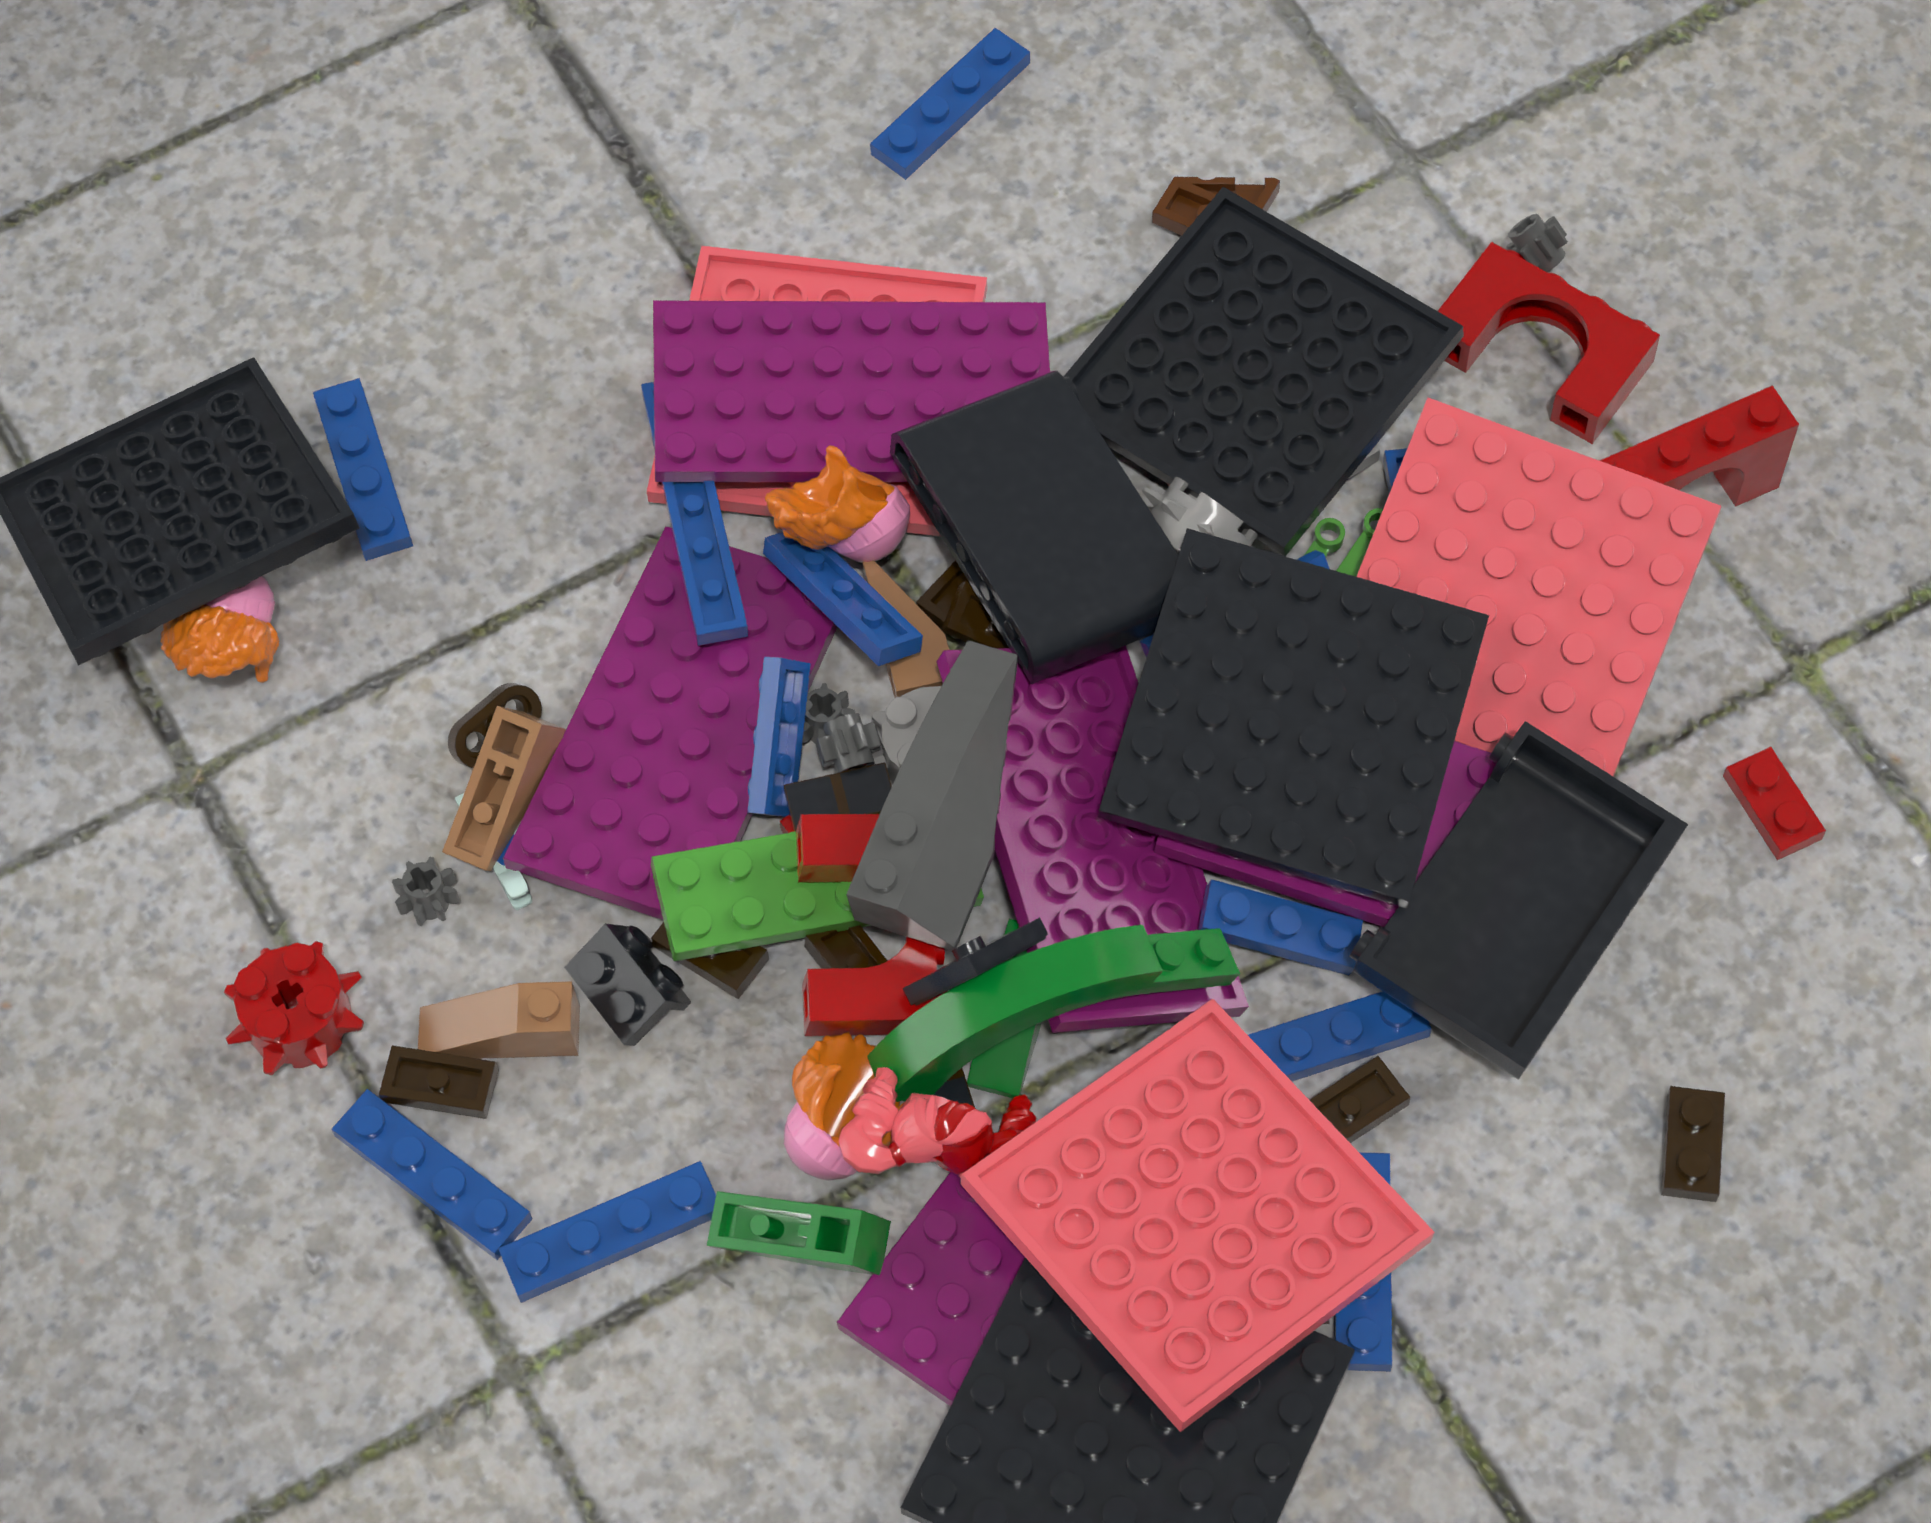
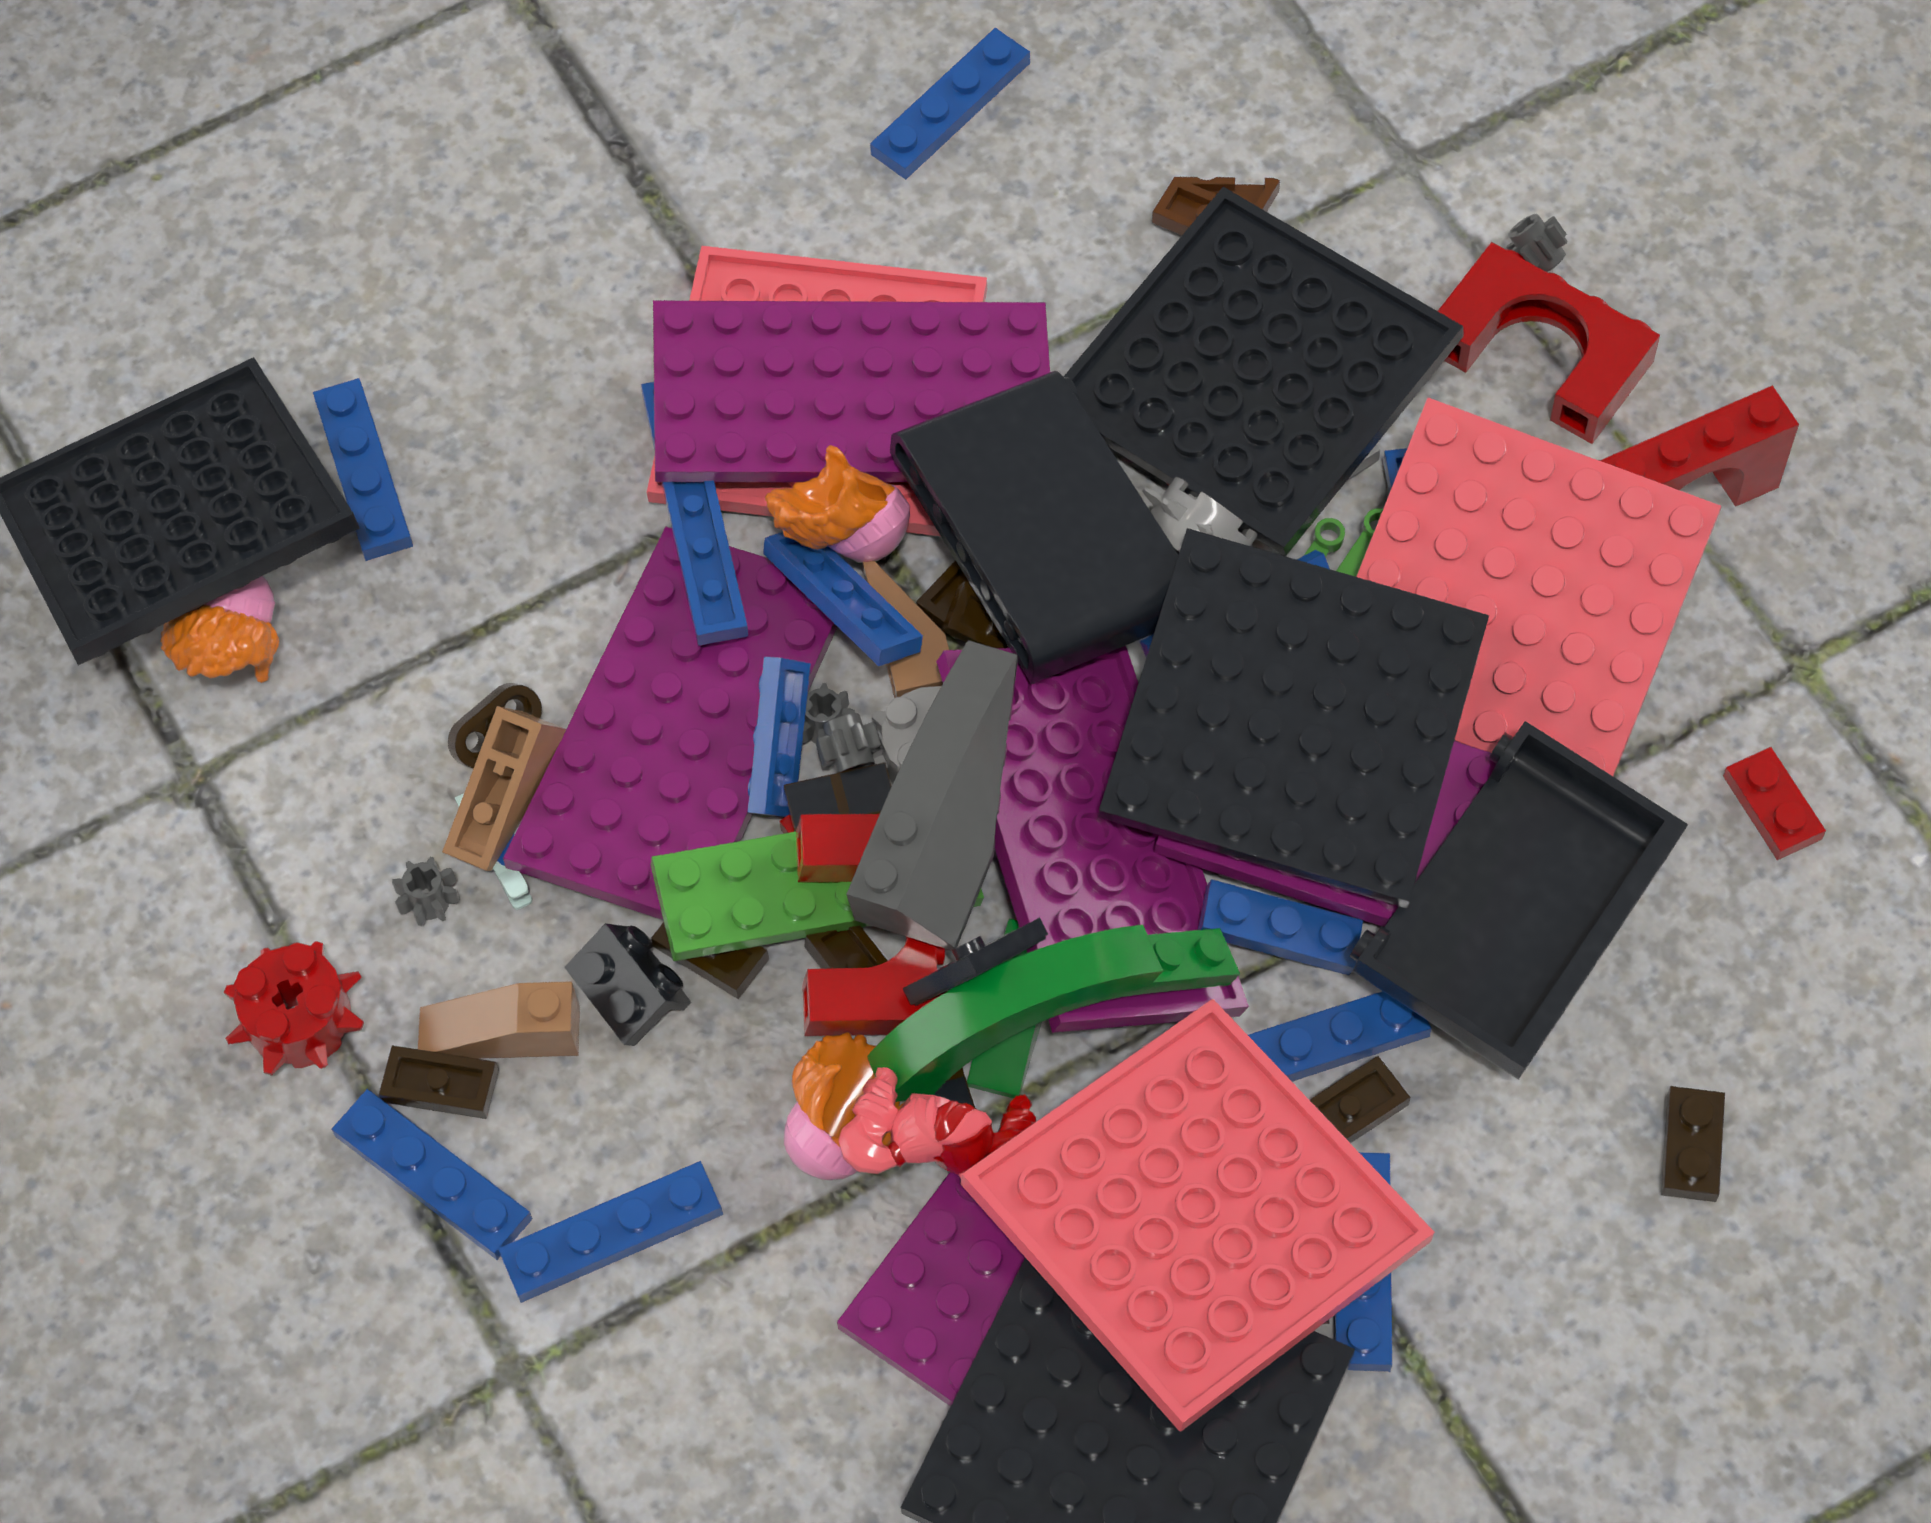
green slope [707,1191,891,1275] -> none

